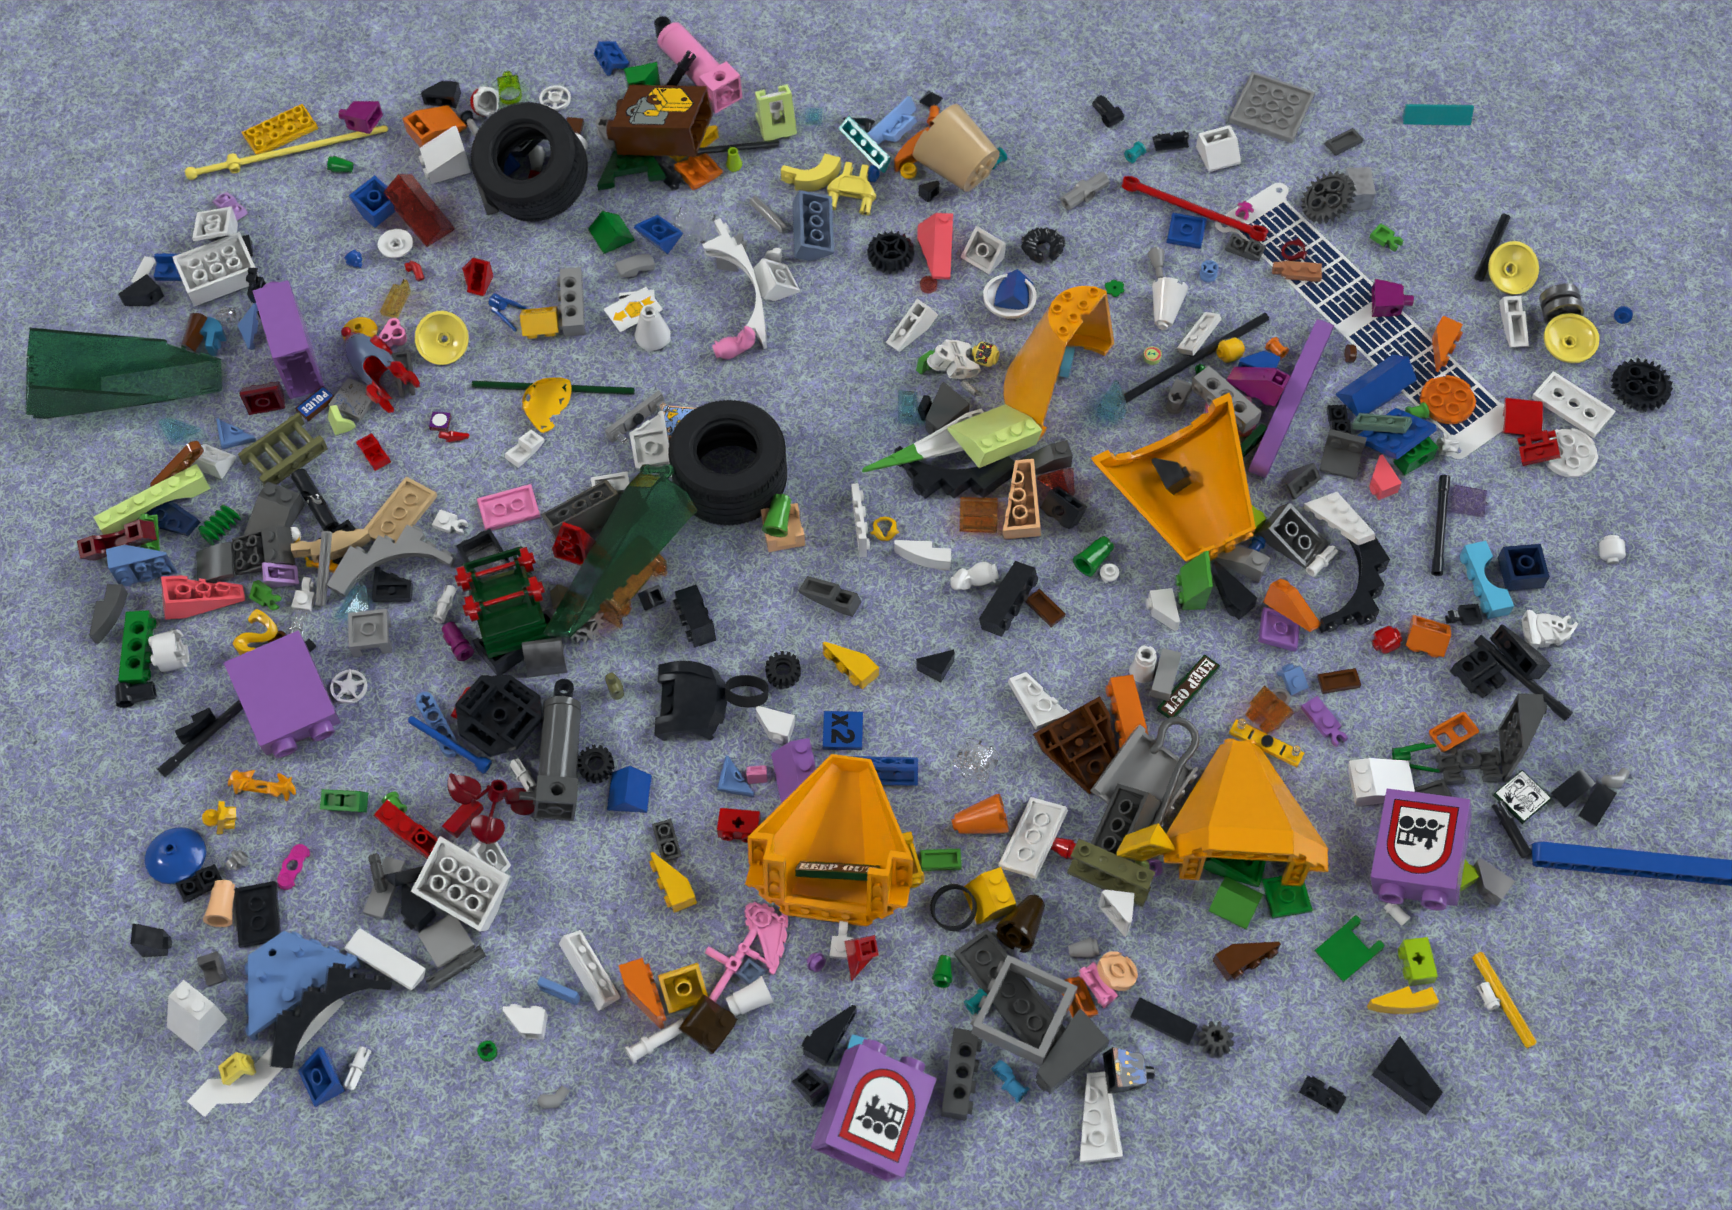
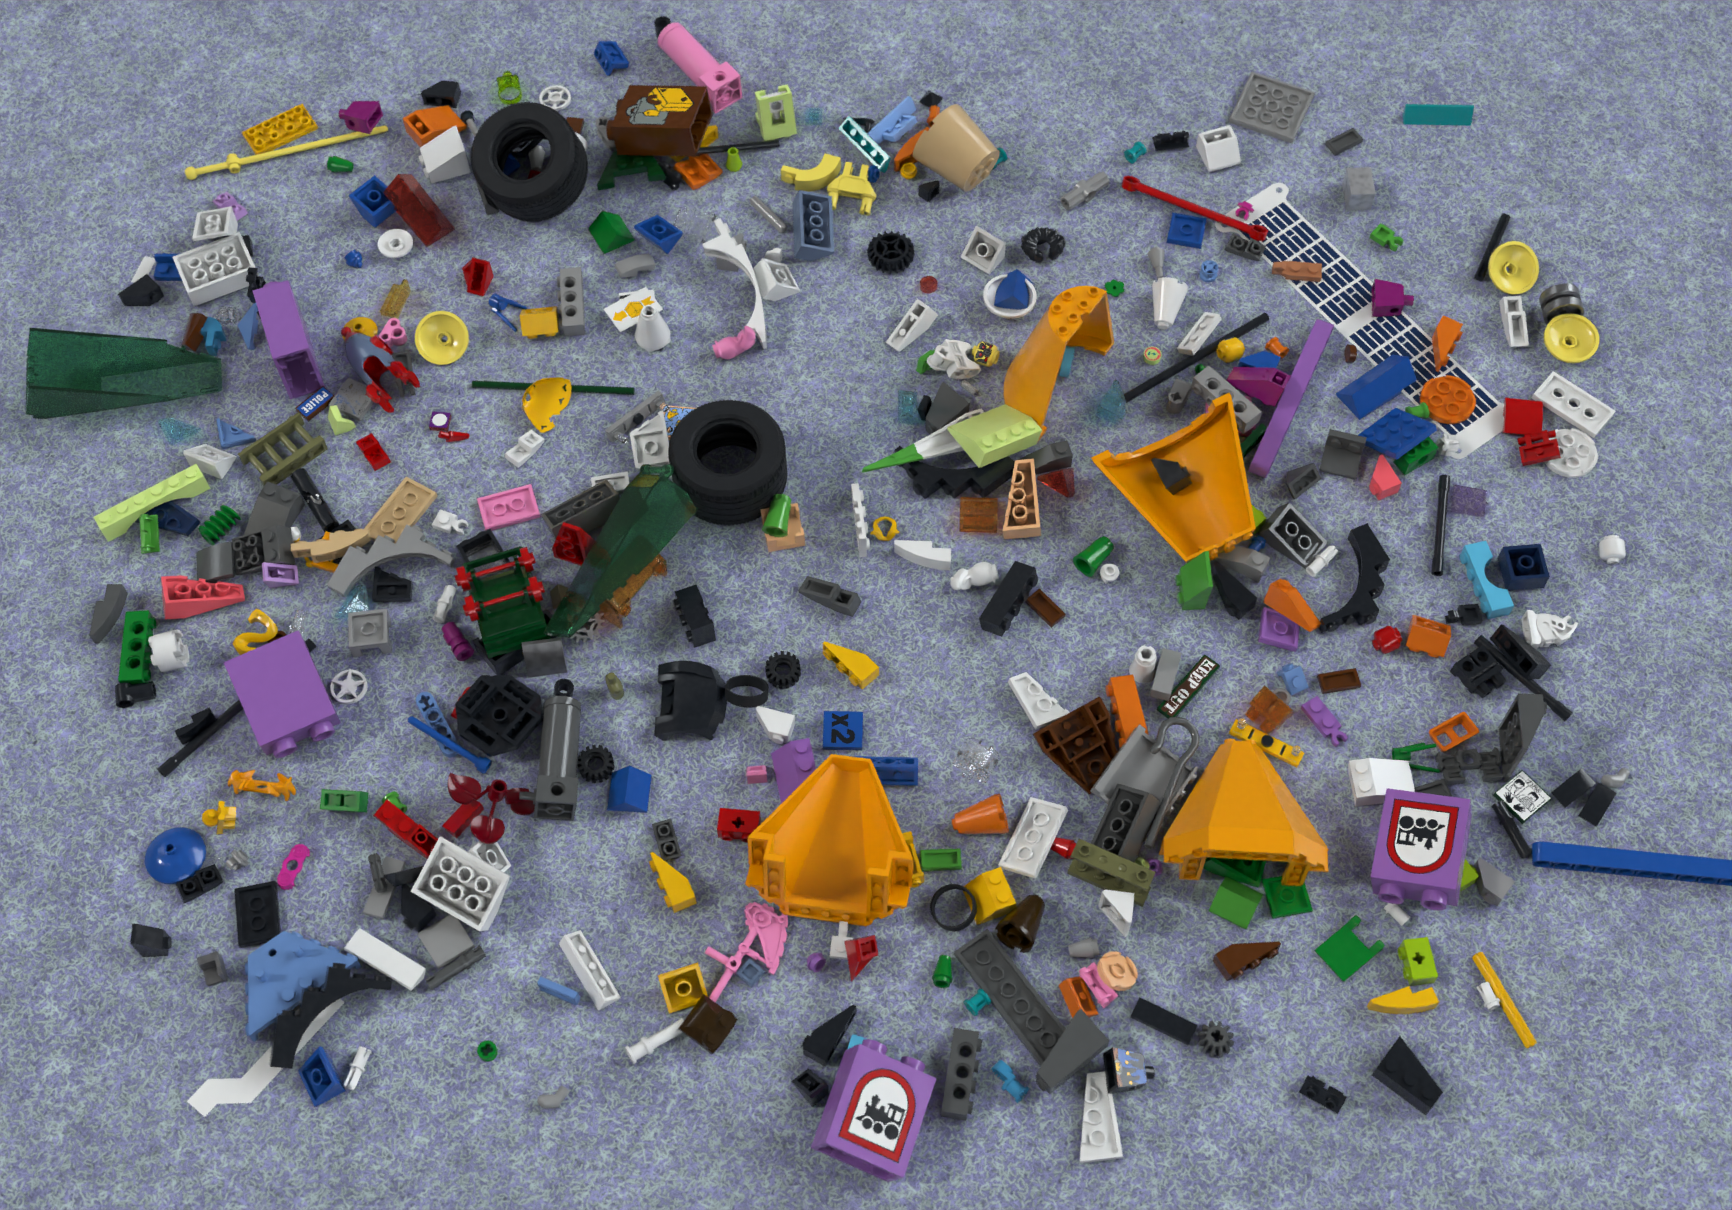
dark red arch [77,519,157,561] -> none
medium blue slope [106,545,177,586] -> none
dark orange beam [150,441,204,487] -> none
white slope [167,980,227,1052] -> none
light nougat plant [203,879,235,927] -> none
light yellow bracket [218,1052,256,1085] -> none
dark red slope [239,381,285,415] -> none
bright green plate [249,580,282,611] -> none
white plate [291,577,316,612] -> none
light grey axle [315,531,332,606] -> none
red arm [404,261,425,281] -> none
white hair [470,86,499,118] -> none
white slope [503,1004,548,1040] -> none
white axle [510,758,536,792] -> none
orange slope [618,957,666,1029] -> none
green slope [624,62,660,89] -> none
black slope [638,585,666,611] -> none
black axle [665,51,696,86] -> none
medium blue tile [717,755,754,798] -> none
white plant [726,976,774,1017] -> none
dark green tile [795,861,880,881] -> none
black slope [916,649,955,682] -> none
coral wedge [917,213,953,280] -> none
light grey window [970,955,1078,1066] -> none
black brick [1040,486,1087,529] -> none
black piece [1092,95,1124,128] -> none
yellow slope [1116,823,1175,862] -> none
white slope [1146,588,1180,631] -> none
dark red piece [1281,238,1307,261] -> none
dark grey gear [1301,171,1356,224] -> none
white wing [1304,492,1375,545] -> none
black slope [1327,404,1351,434] -> none
sand green tile [1352,413,1412,434] -> none
black gear [1611,358,1673,412] -> none
blue plate [1614,306,1633,324] -> none

